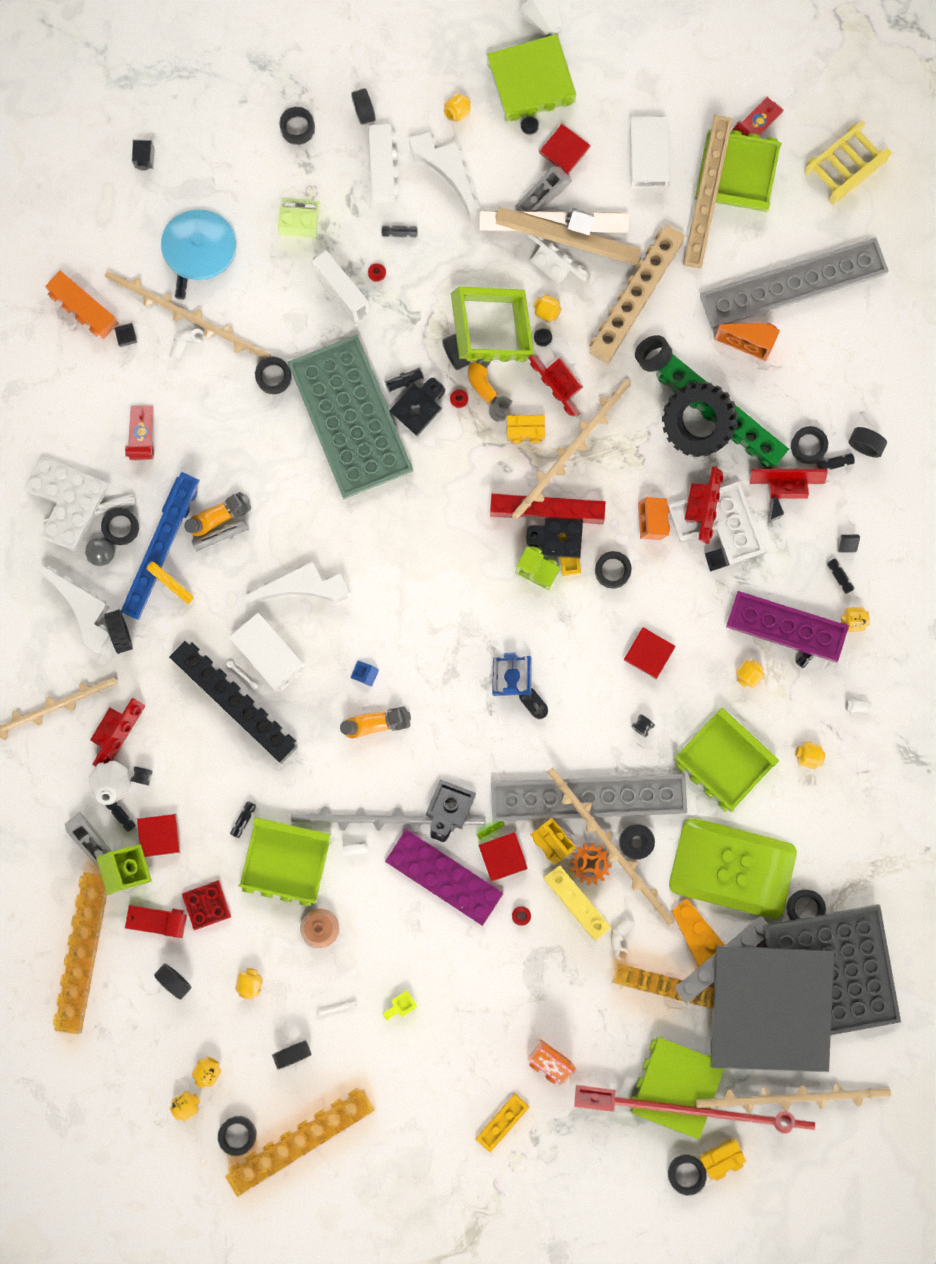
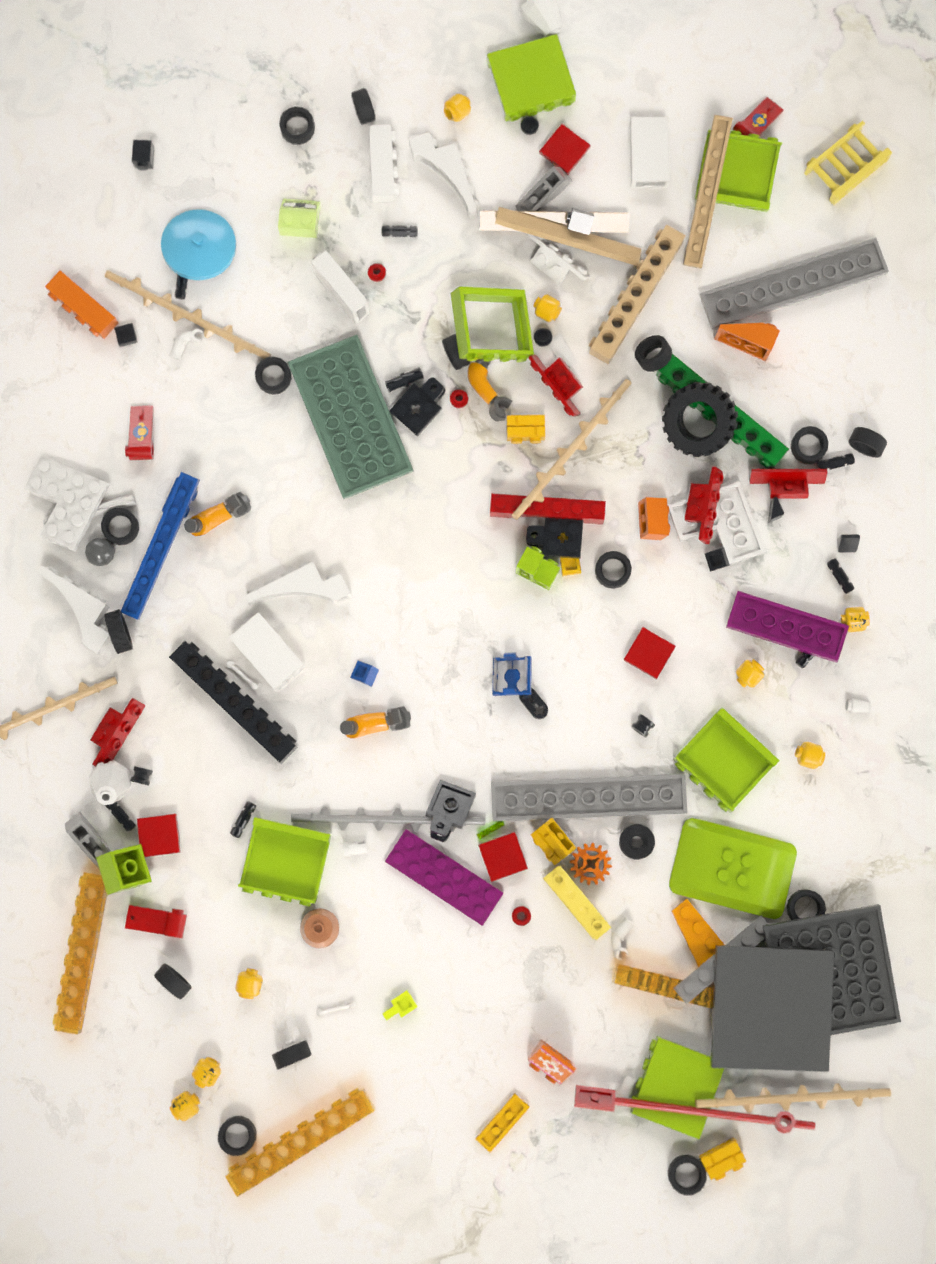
yellow axle [146,561,194,604] -> none
red tile [182,880,232,931] -> none
light grey pin [191,519,249,552] -> none
tan plant [547,768,674,926] -> none

